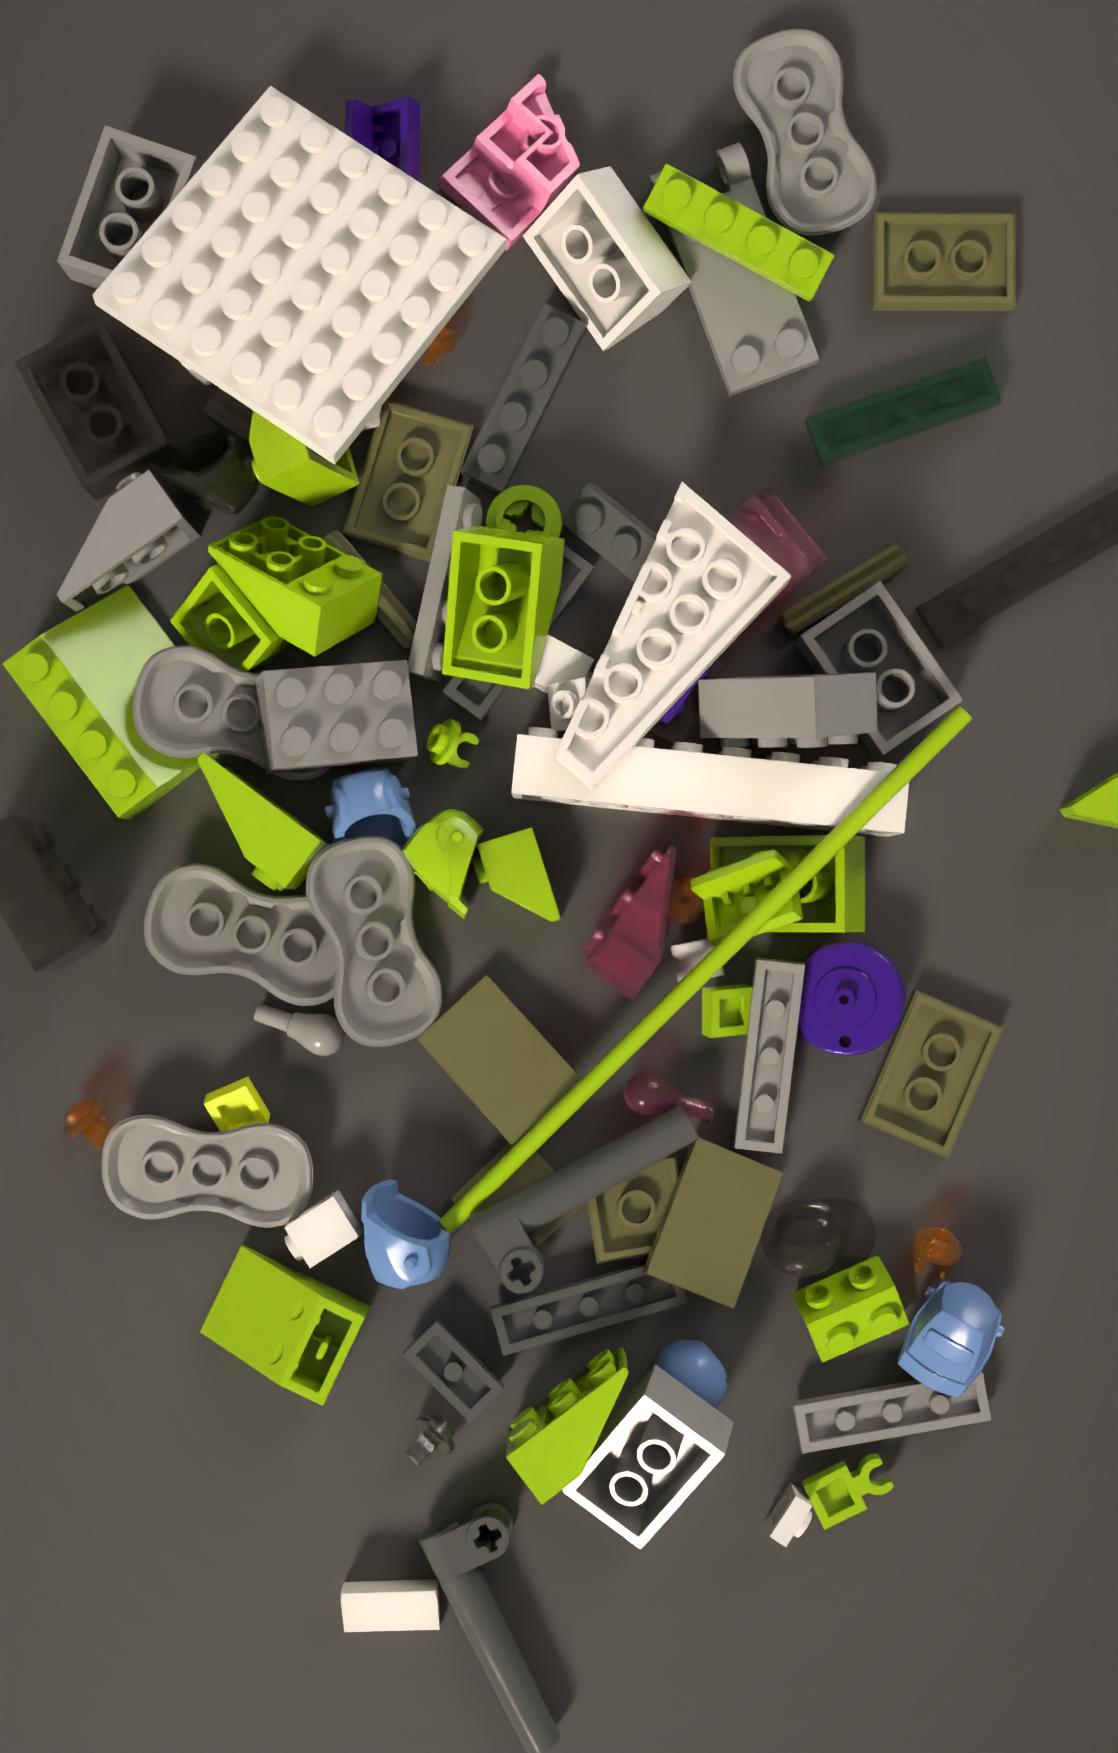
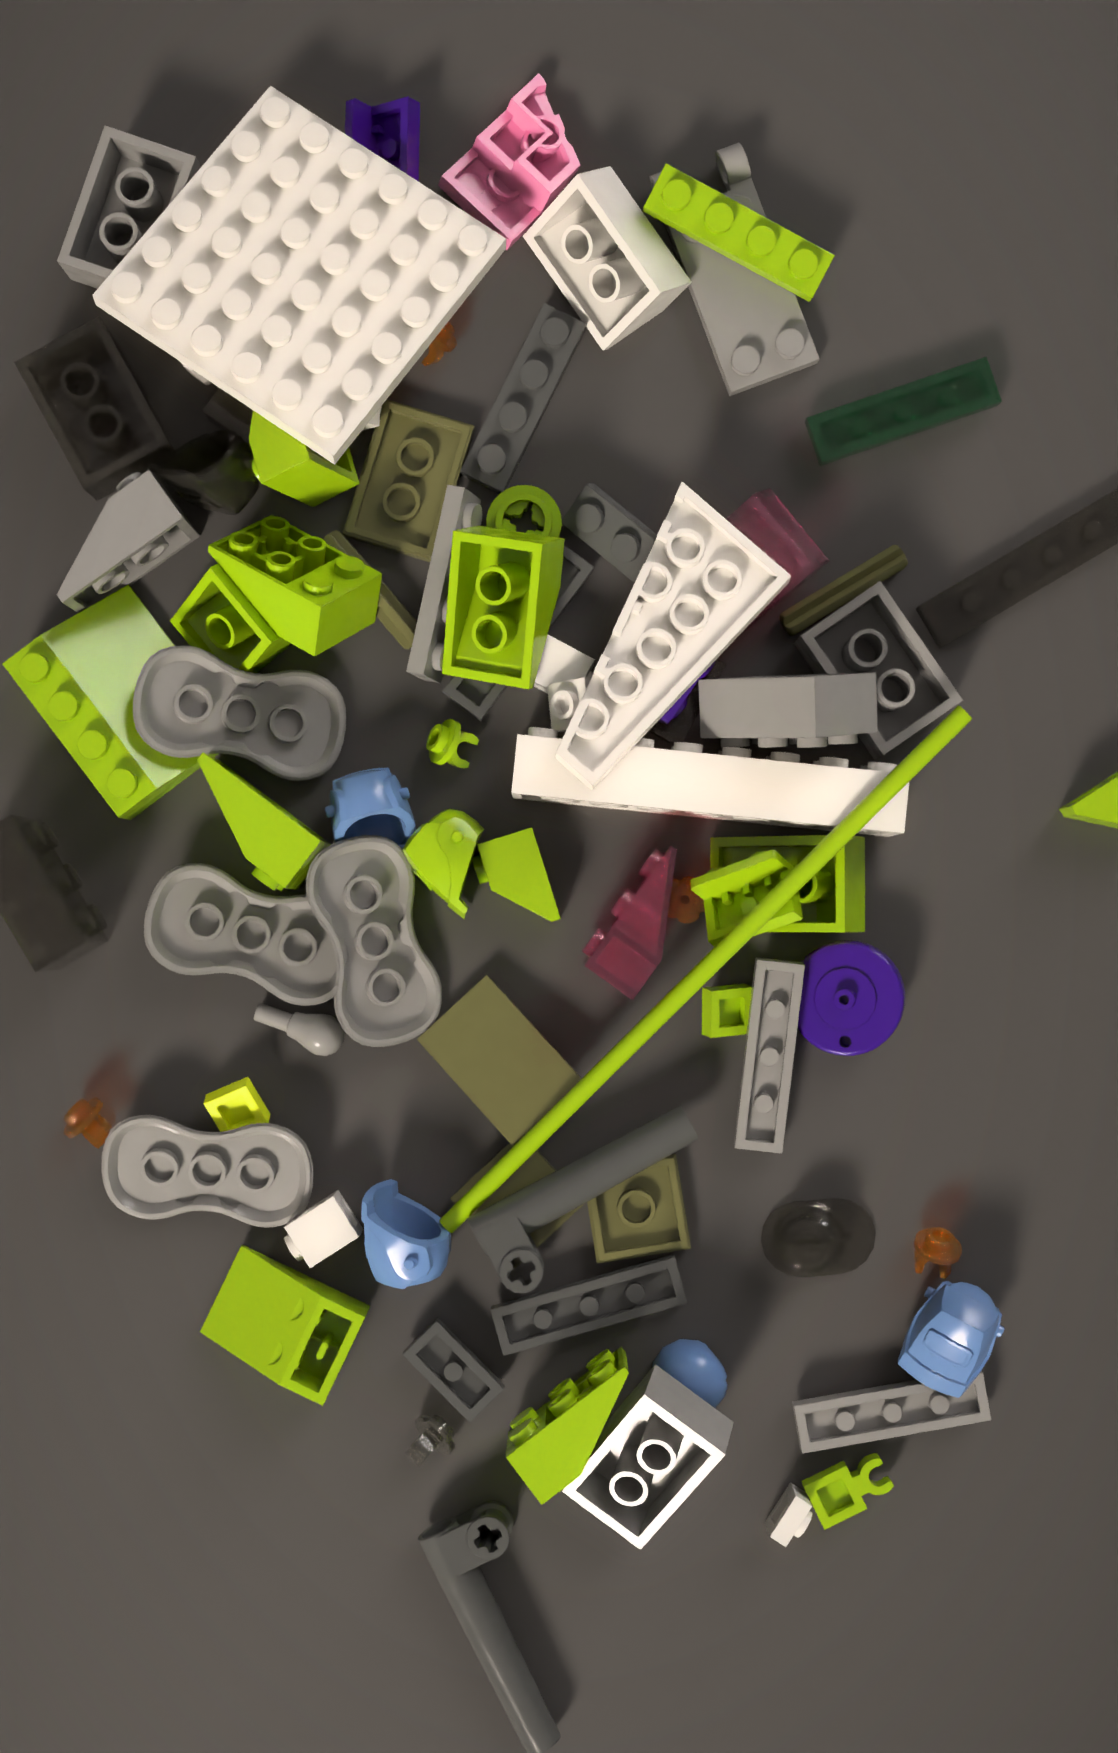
light grey brick [255,660,418,774] -> none
white slope [341,1579,440,1632] -> none
clear pink piece [624,1072,715,1123] -> none
olive tile [643,1138,783,1309] -> none
white wheel [671,938,724,982] -> none
light grey plate [733,29,877,235] -> none
lime bracket [793,1256,909,1363] -> none
olive tile [858,989,1004,1158] -> none
olive tile [872,212,1016,311] -> none

